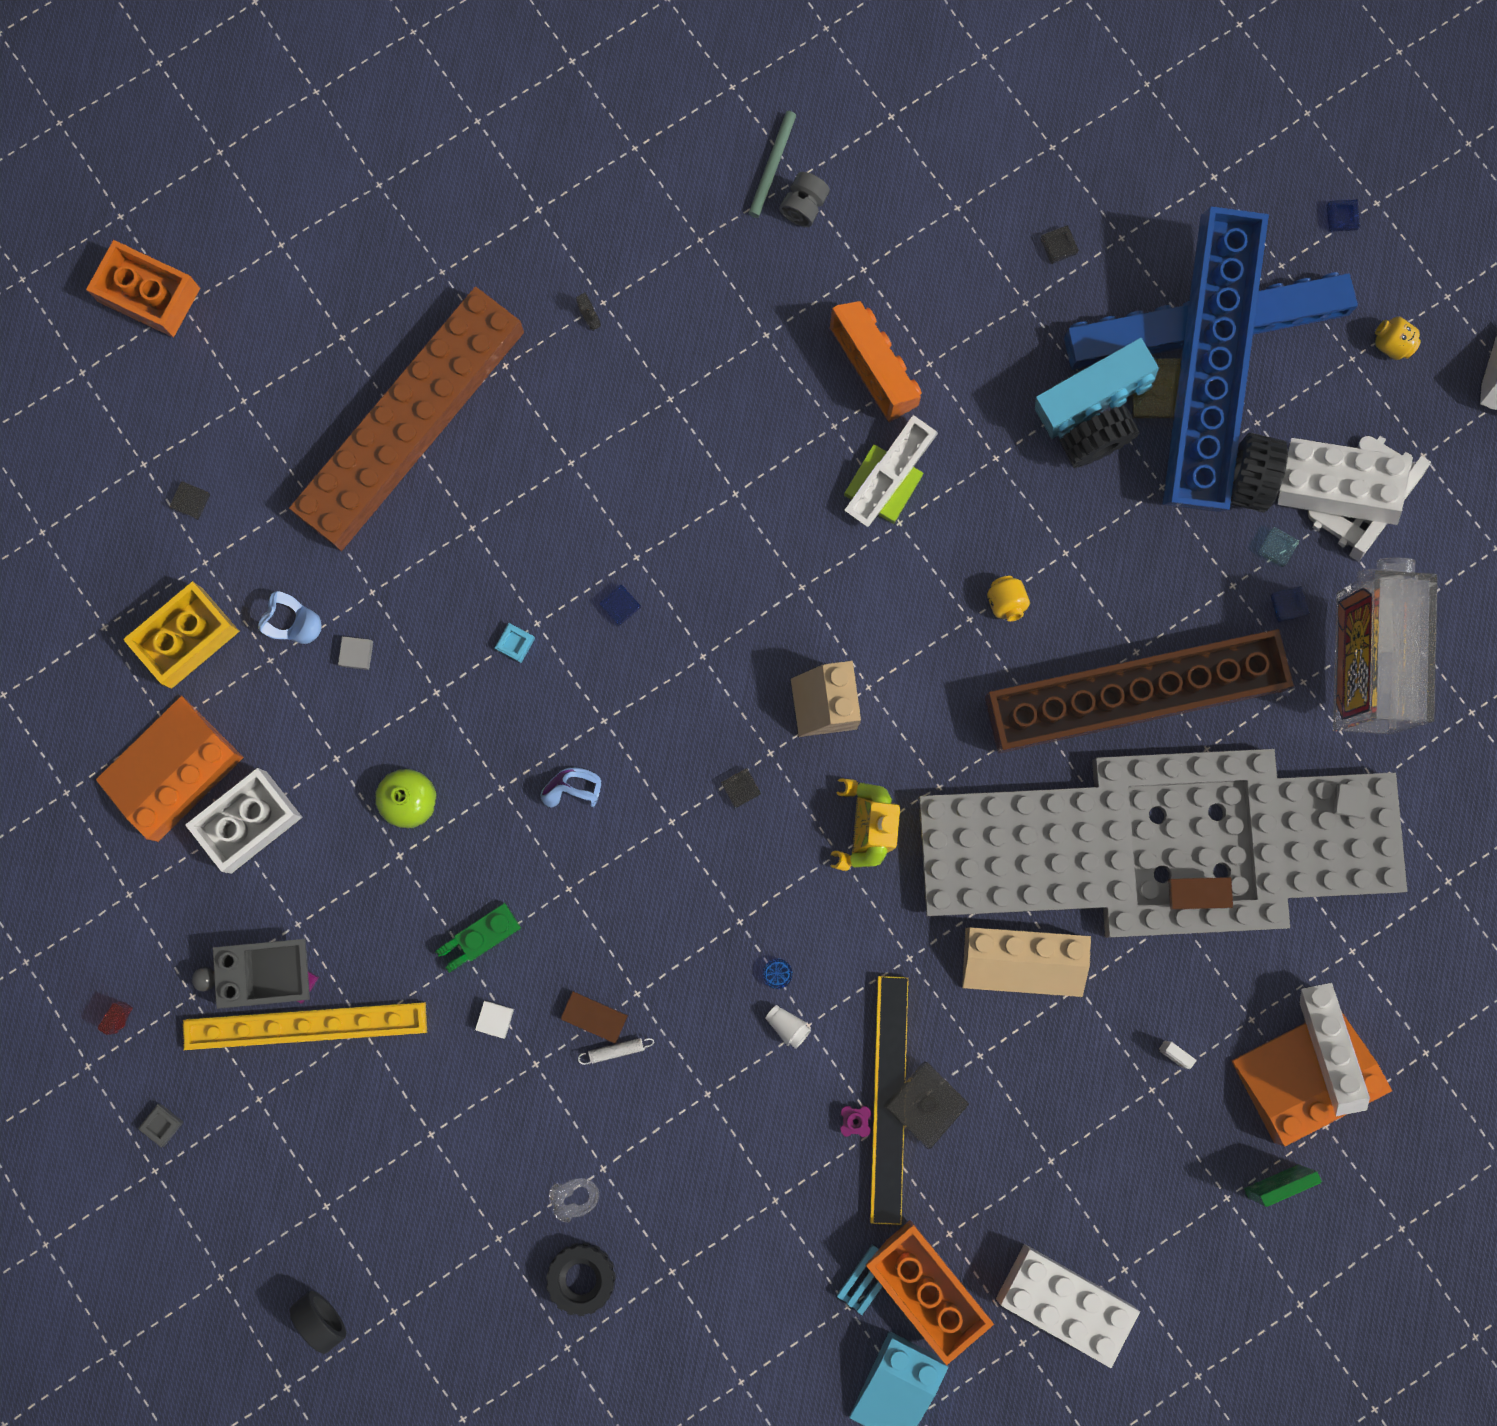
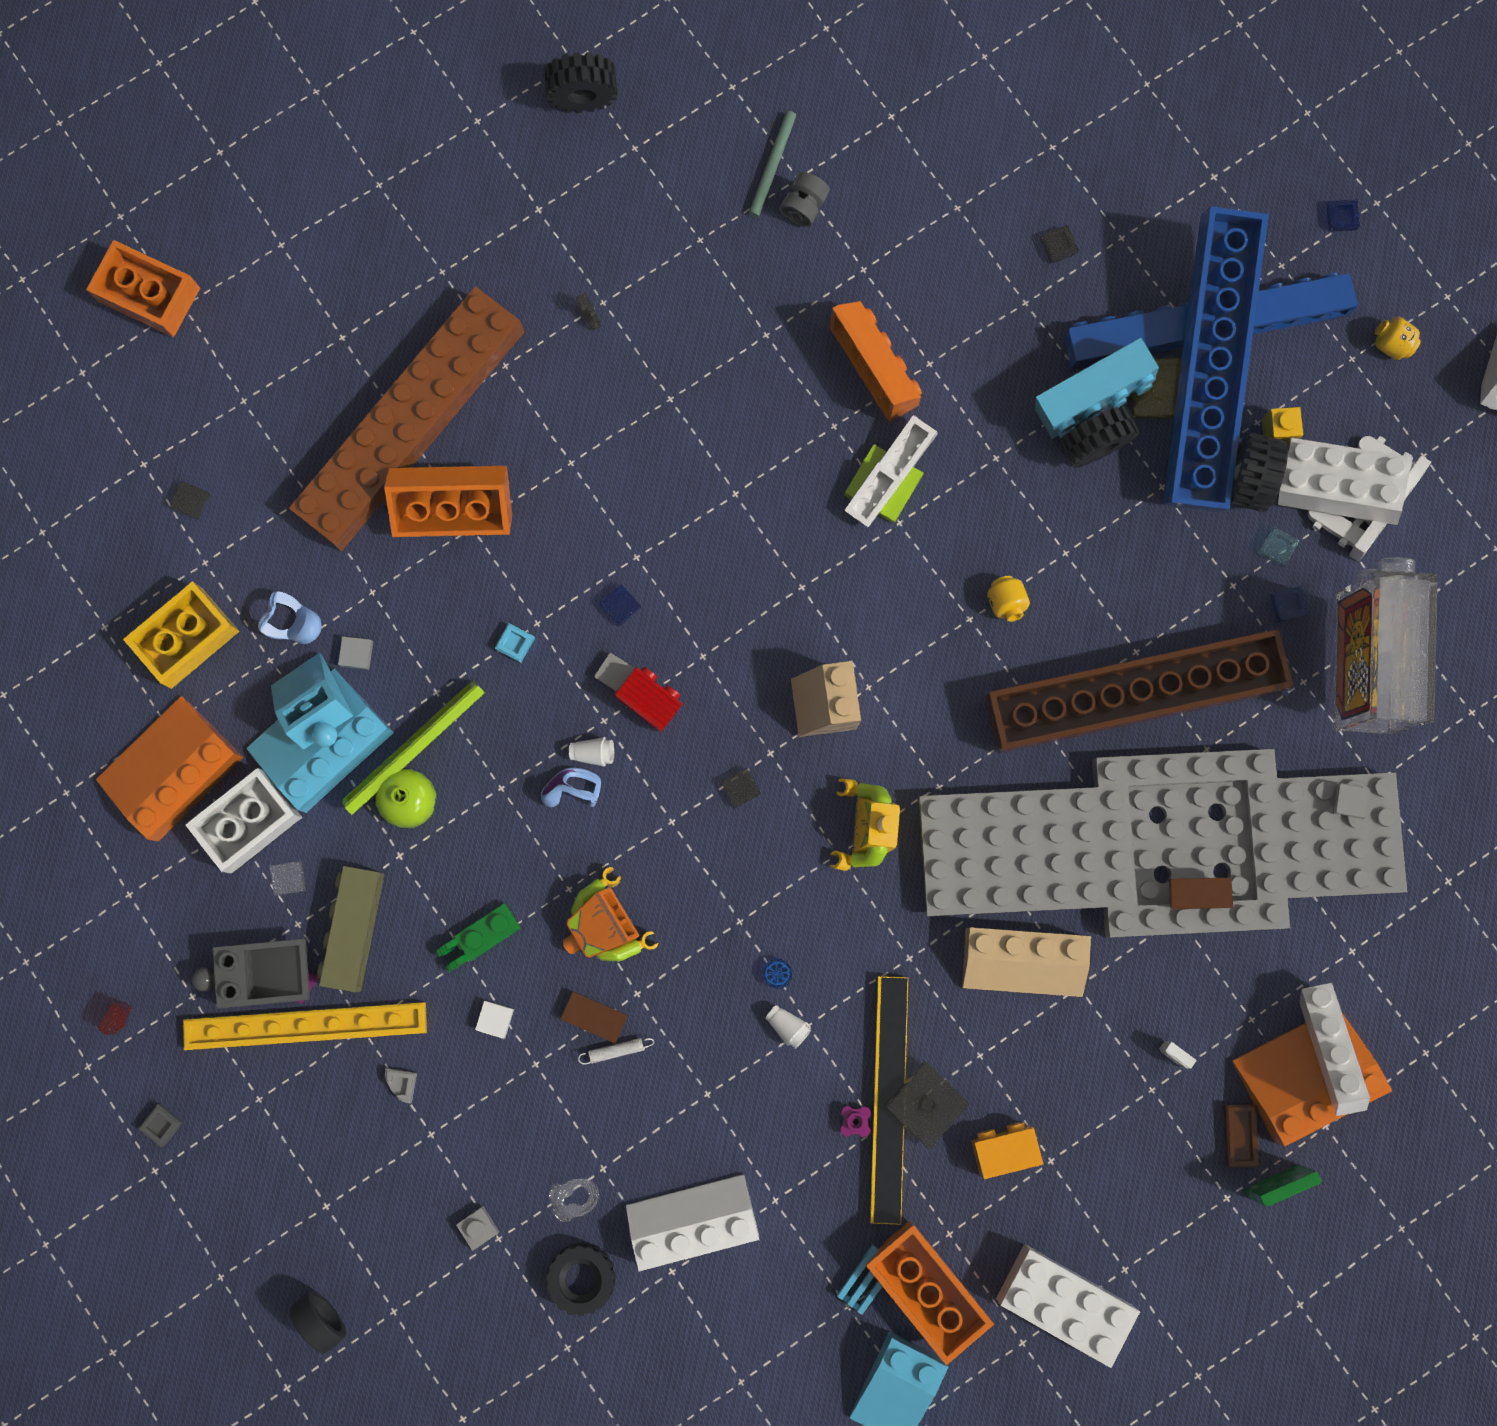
none -> medium azure slope [246,668,394,813]
none -> clear tile [270,861,306,896]
none -> medium azure slope [271,653,353,750]
none -> olive brick [317,866,384,992]
none -> lime tile [342,681,485,815]
none -> orange brick [384,466,512,537]
none -> light grey tile [385,1068,417,1104]
none -> light grey plate [456,1206,500,1251]
none -> black tyre [544,52,618,113]
none -> torso [563,867,658,962]
none -> white cone [569,737,614,767]
none -> light grey tile [594,653,634,691]
none -> red brick [613,666,683,732]
none -> white slope [626,1174,759,1271]
none -> light orange brick [971,1122,1043,1179]
none -> reddish brown tile [1223,1104,1259,1167]
none -> yellow brick [1262,407,1303,445]

